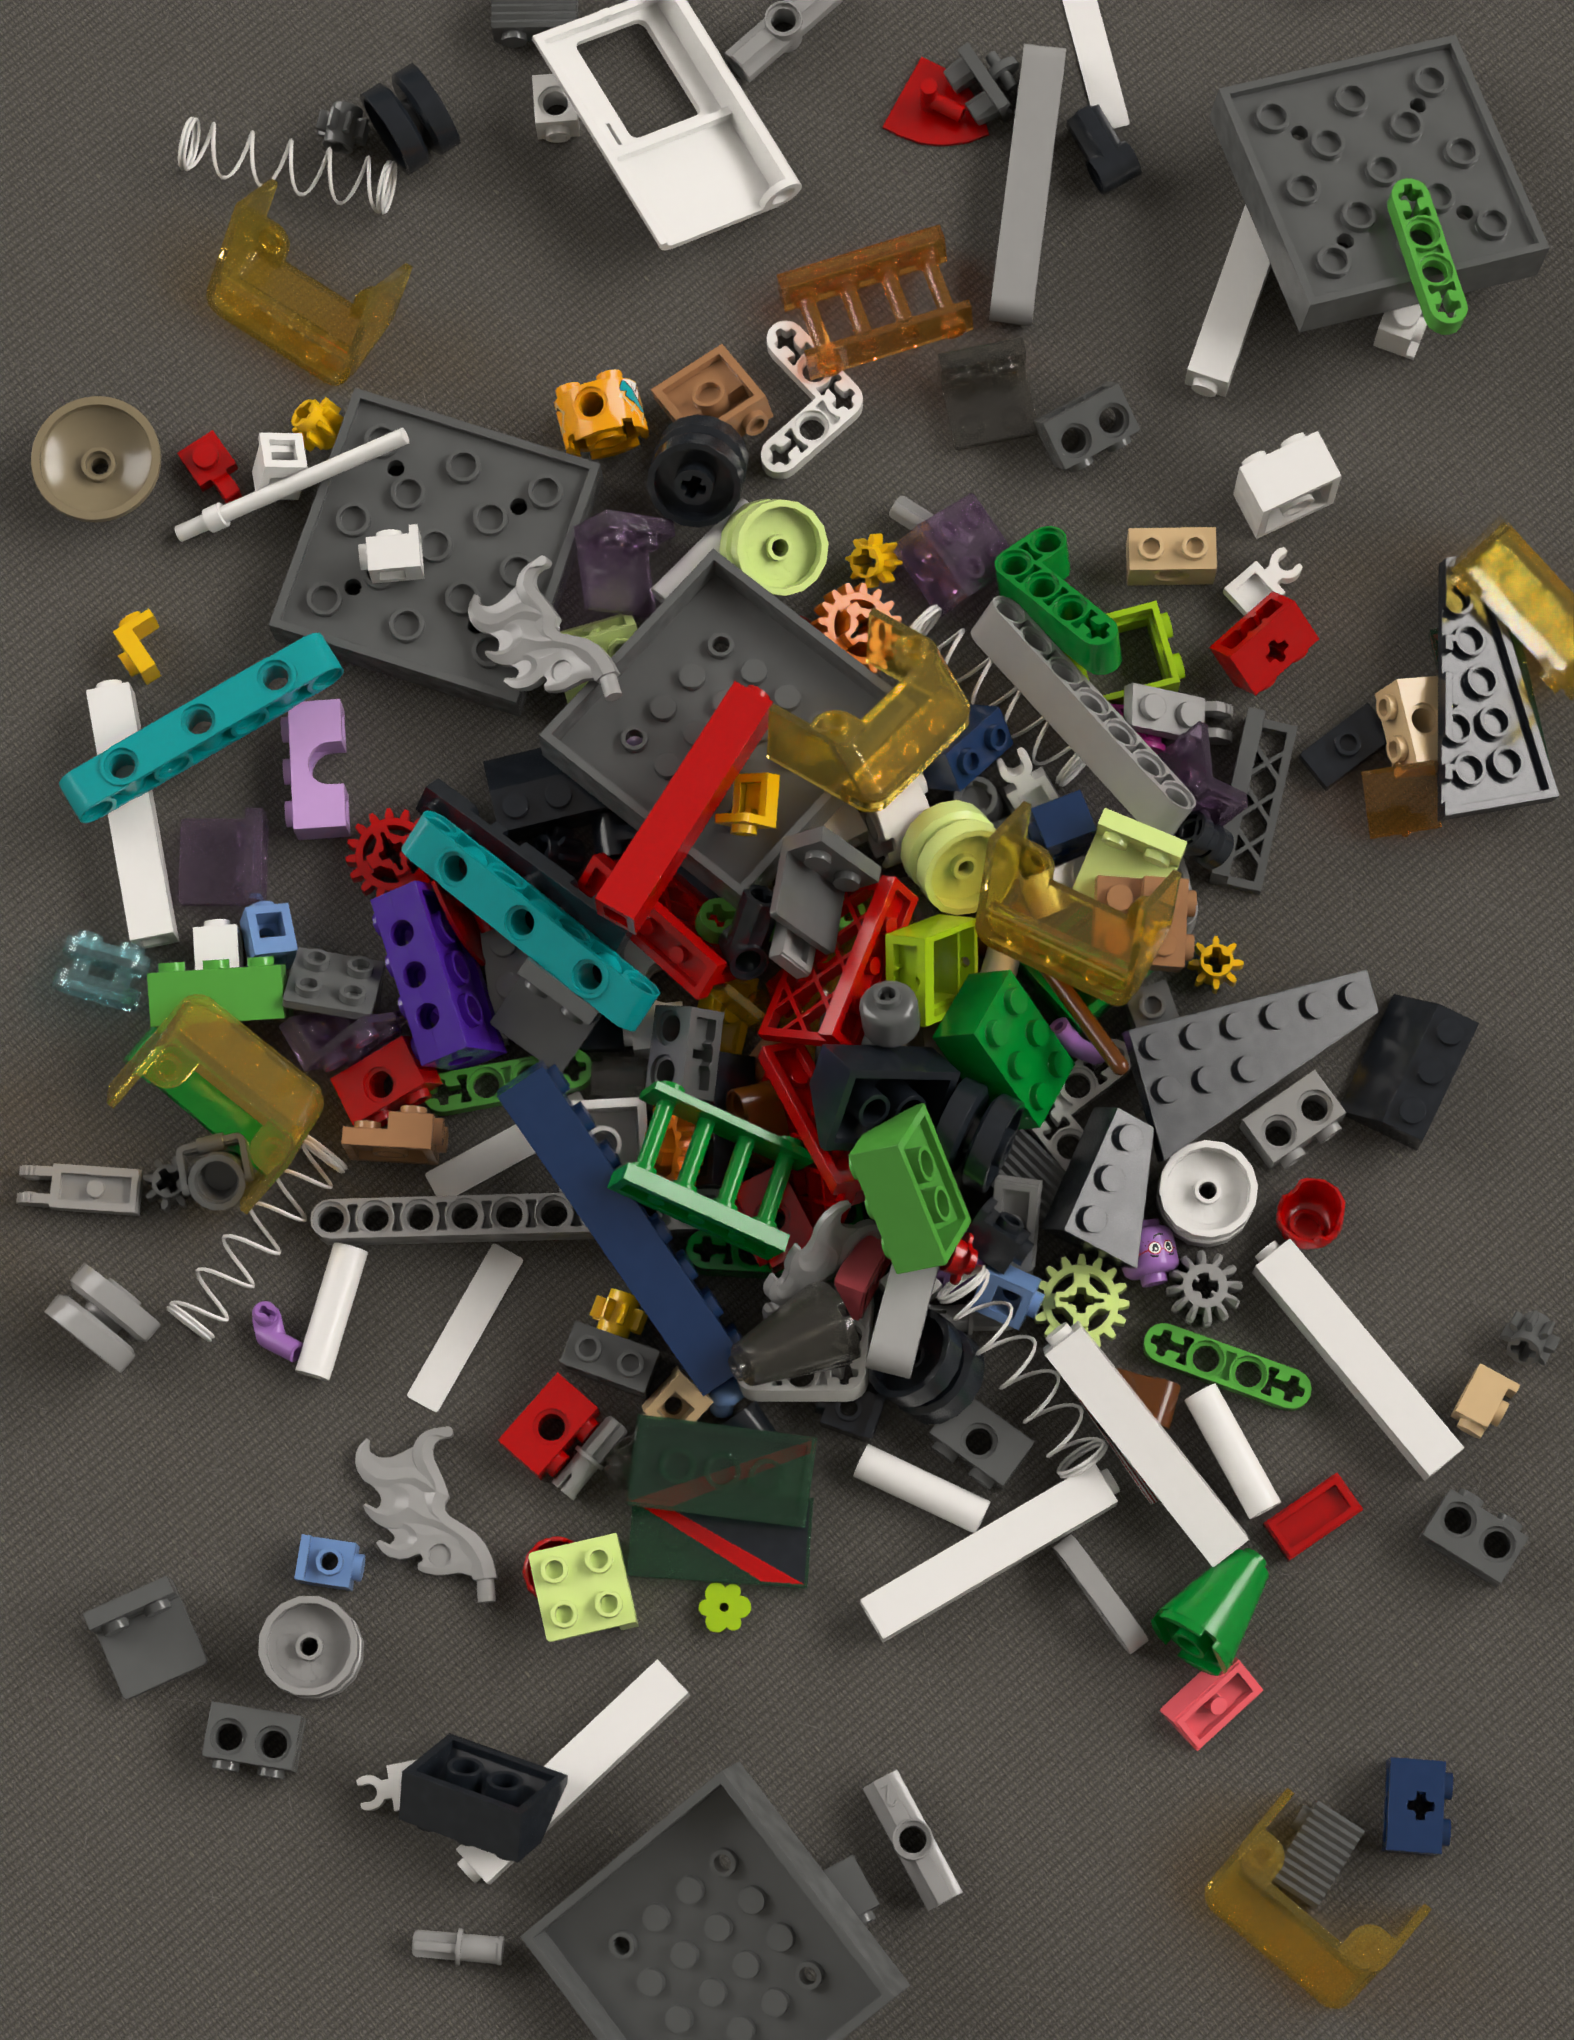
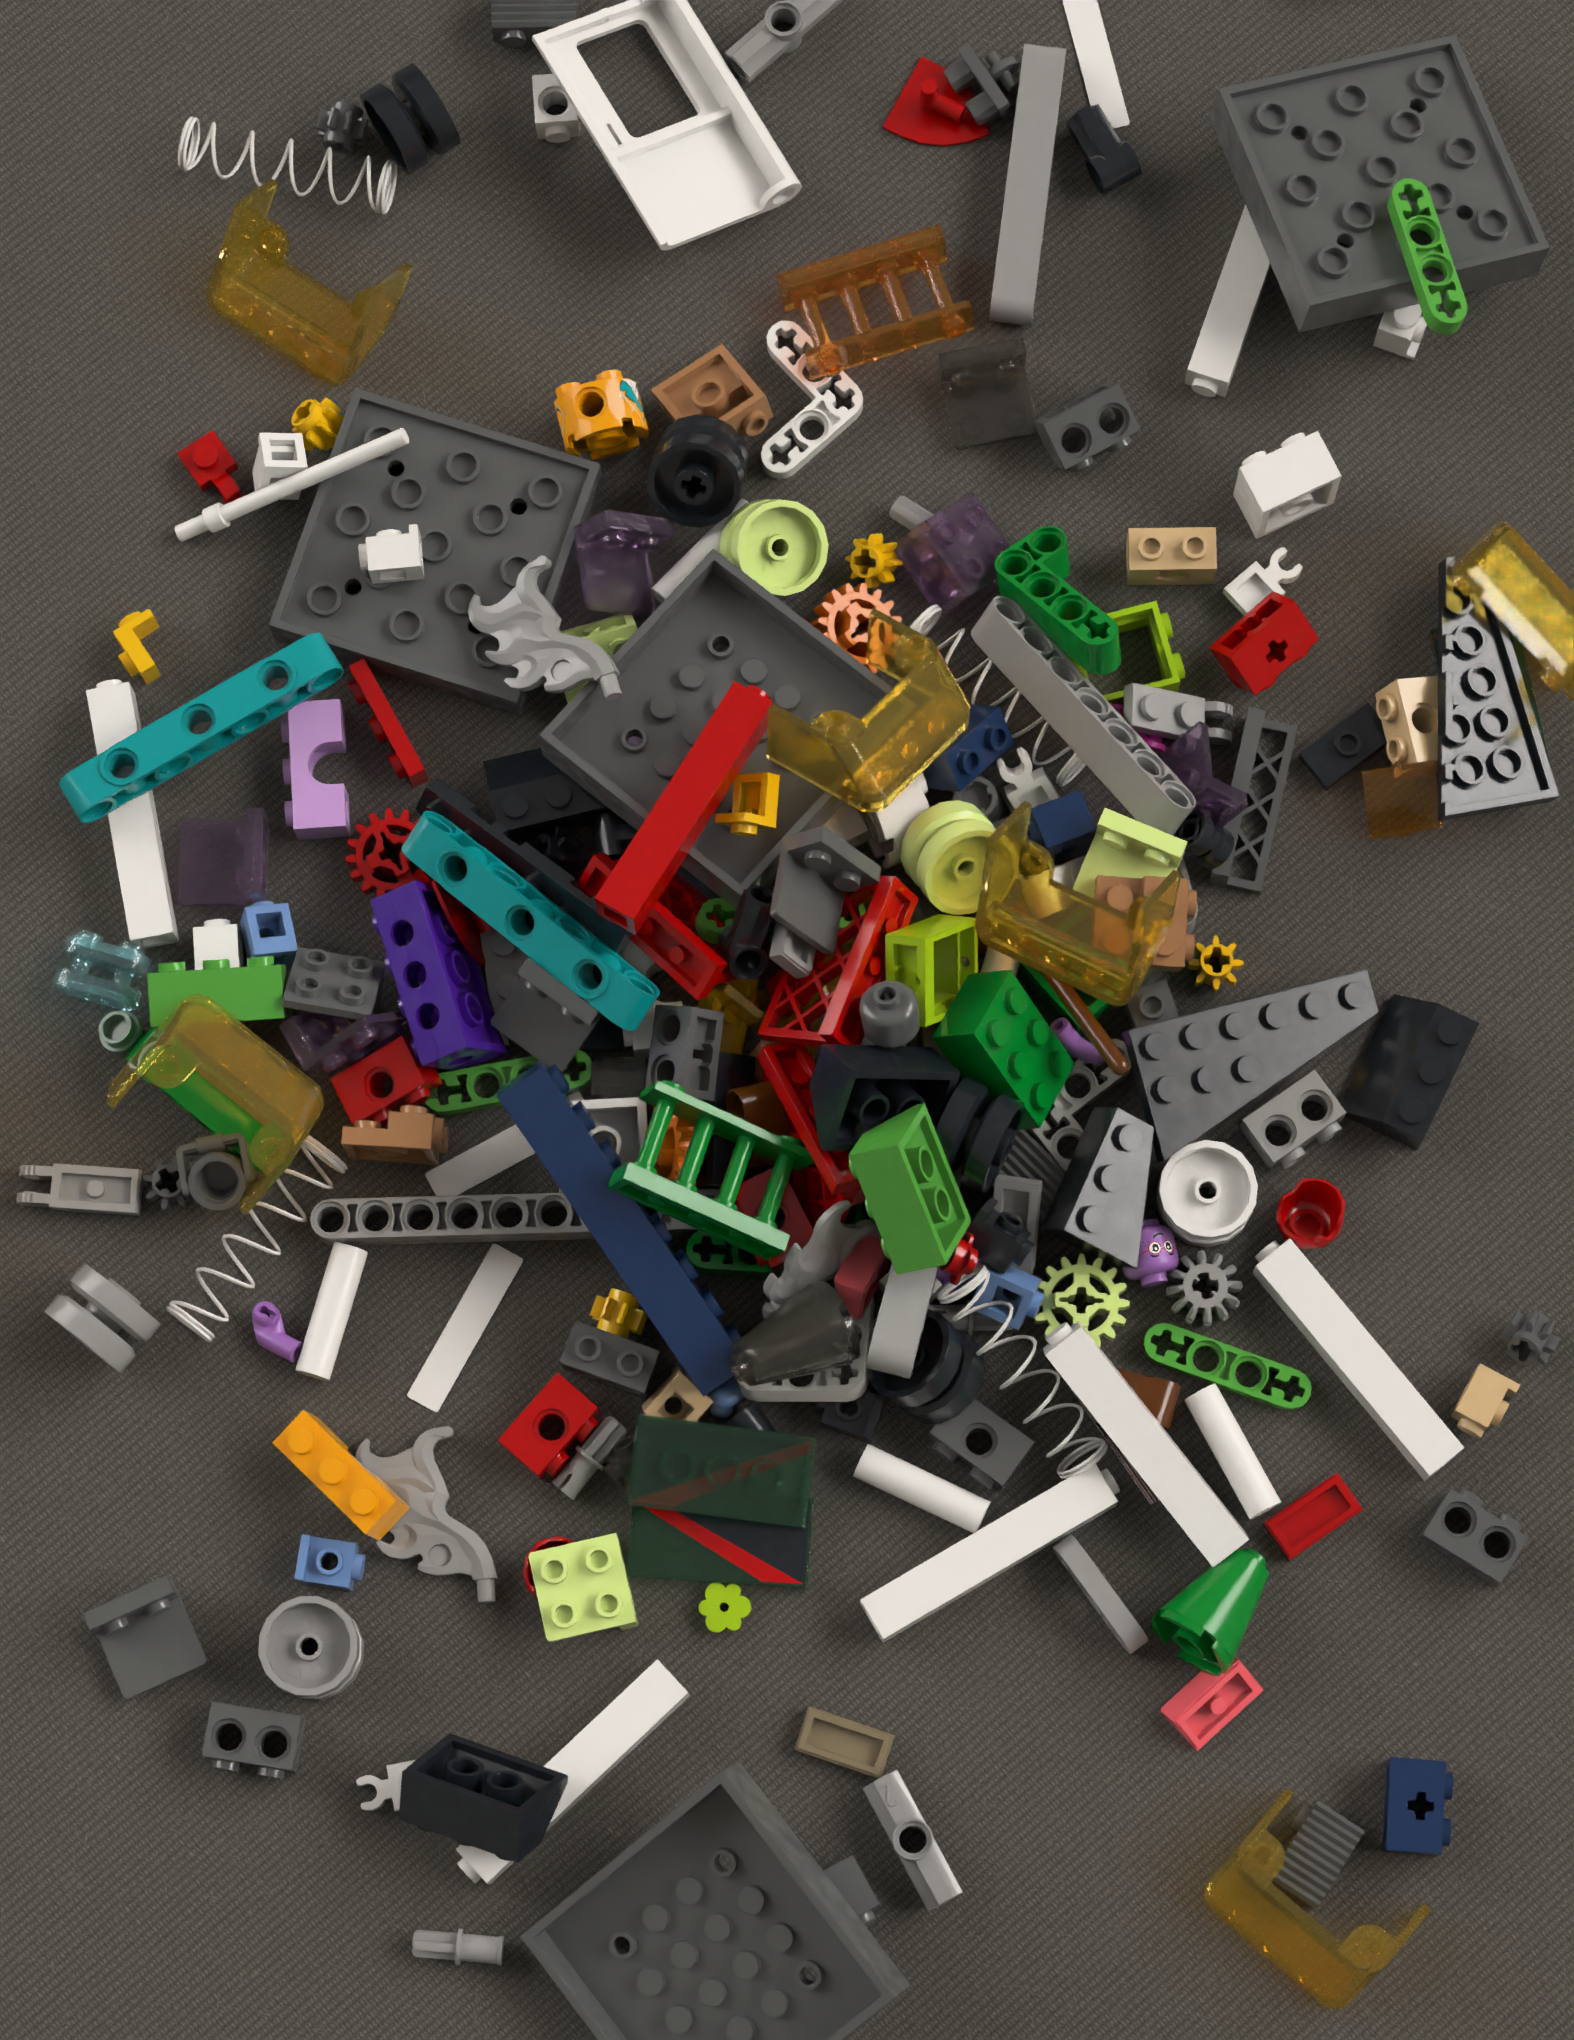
dark tan dish [31,396,161,522] -> none
none -> sand green plate [99,1010,142,1054]
none -> light orange arch [272,1410,410,1541]
none -> red plate [347,658,428,788]
none -> dark tan tile [794,1706,895,1779]

